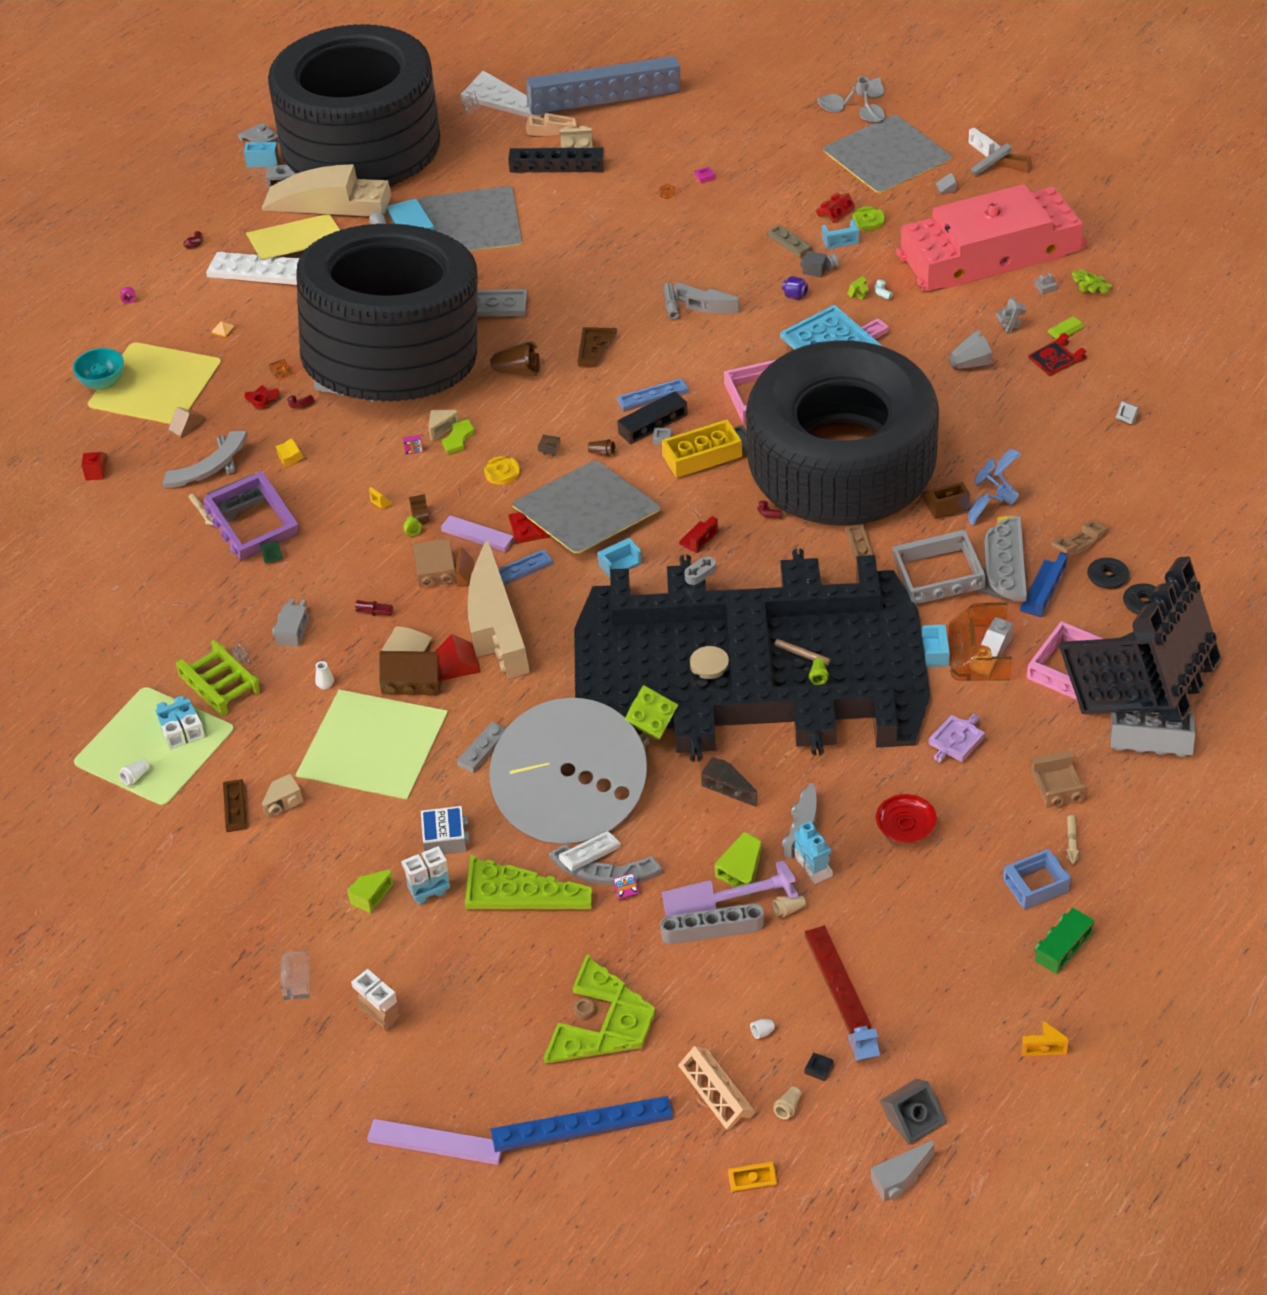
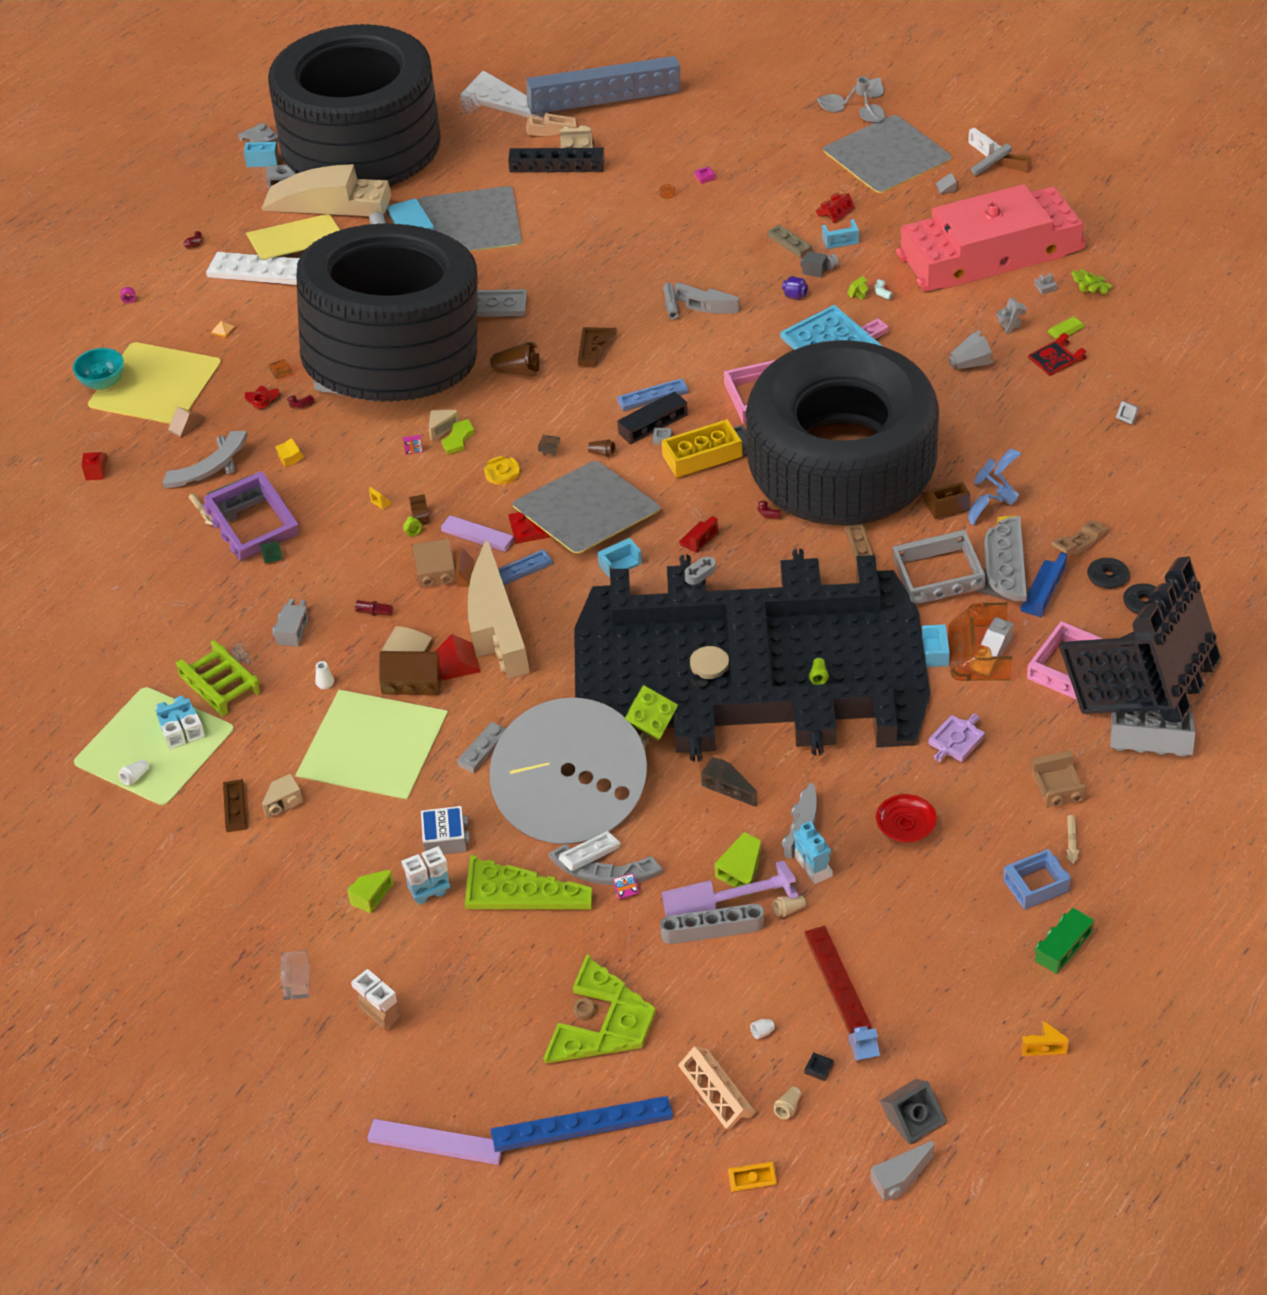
medium nougat bar [775,639,830,666] -> none
lime tile [852,206,885,231] -> none

